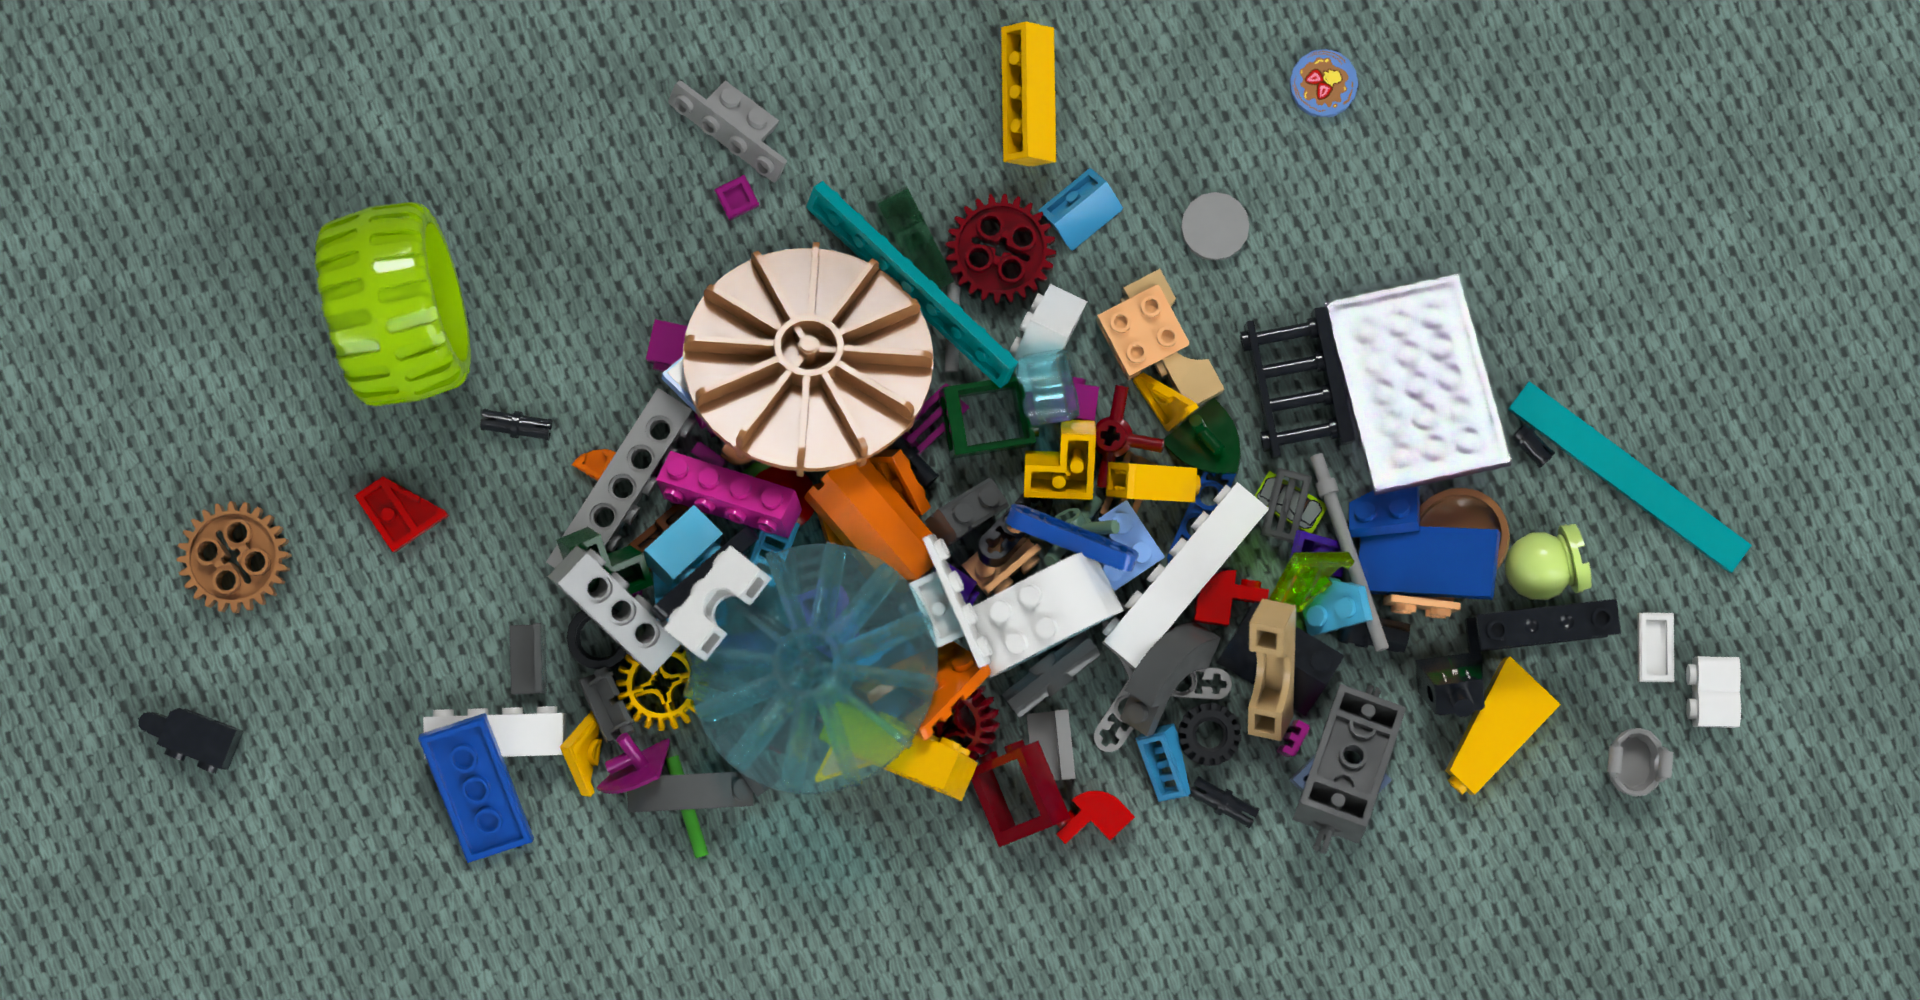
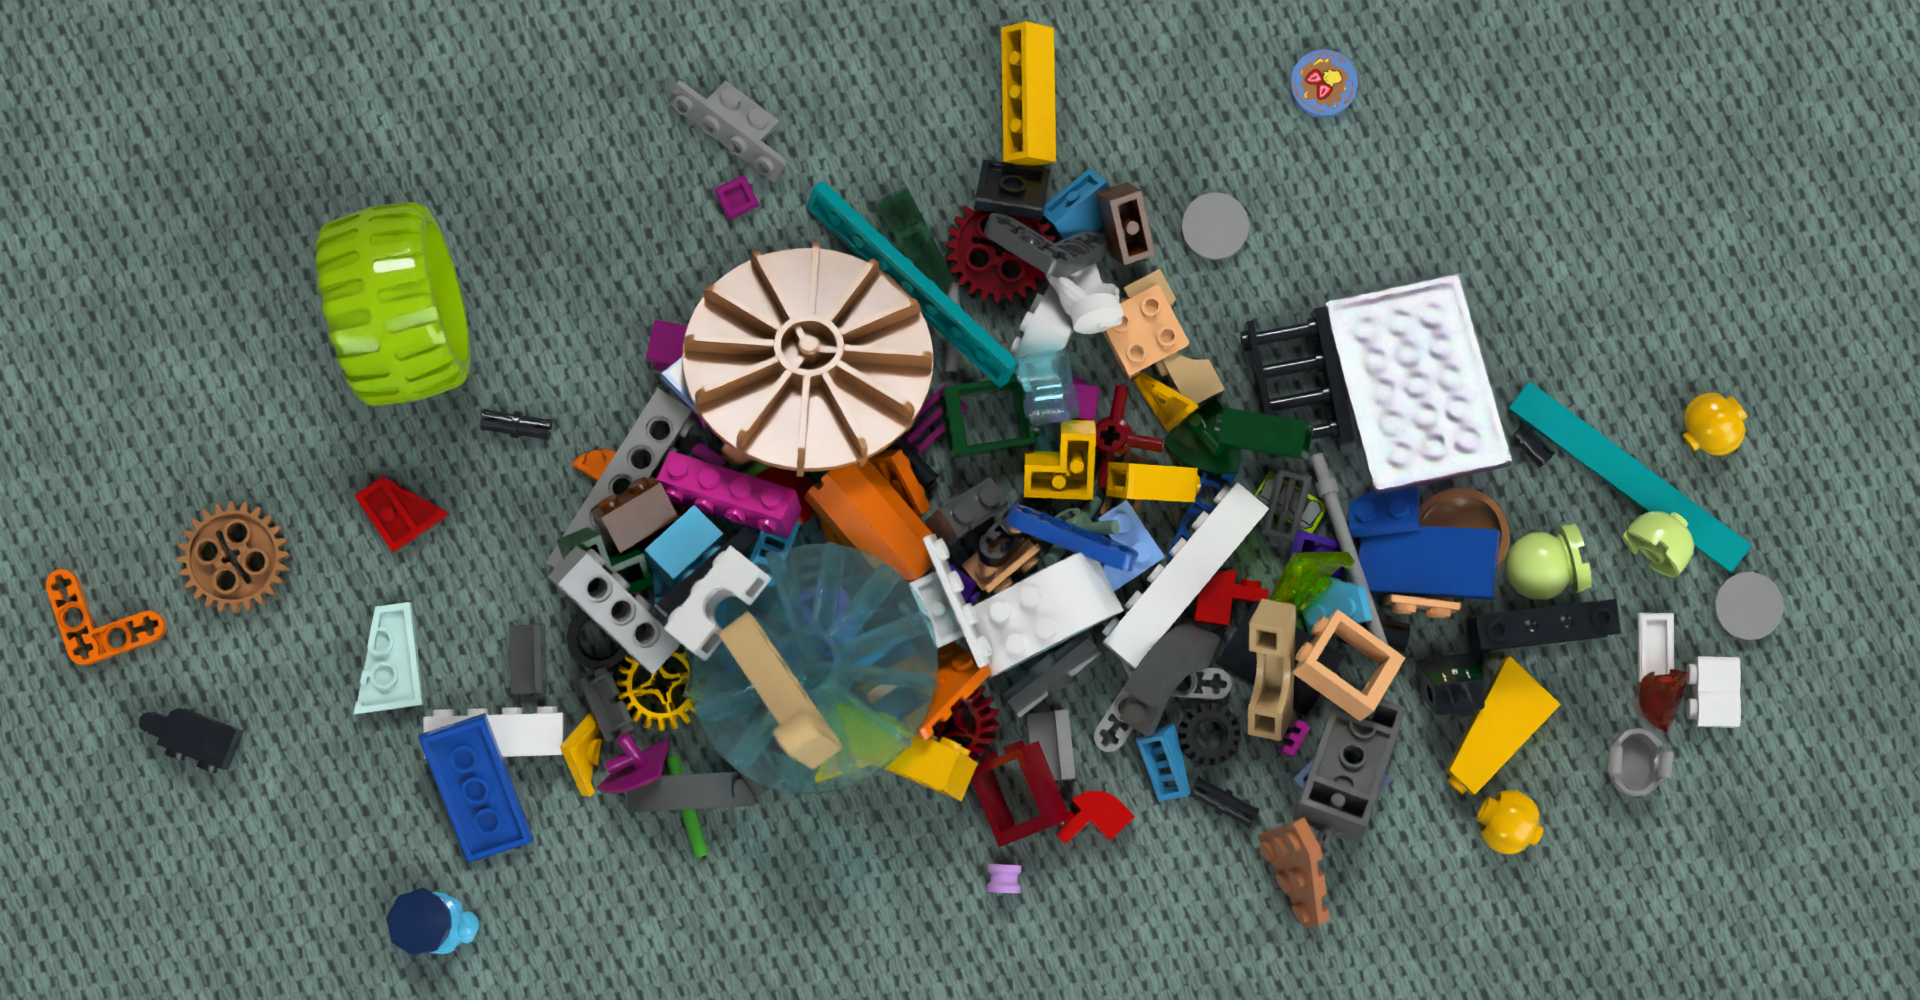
none -> orange beam [46,569,167,665]
none -> light aqua wing [354,602,424,714]
none -> dark blue piece [386,887,480,957]
none -> brick [591,477,679,553]
none -> tan beam [719,611,843,770]
none -> black tile [974,159,1050,220]
none -> dark grey beam [984,213,1108,278]
none -> lavender wheel [986,864,1022,893]
none -> white hair [1046,263,1124,334]
none -> reddish brown brick [1096,182,1156,265]
none -> dark green window [1214,407,1314,460]
none -> nougat plate [1257,817,1330,929]
none -> light nougat window [1292,609,1405,721]
none -> yellow plant [1476,790,1544,854]
none -> yellowish green cylinder [1622,511,1694,578]
none -> clear red brick [1639,669,1688,733]
none -> yellow plant [1682,392,1747,456]
none -> light grey tile [1713,572,1784,640]

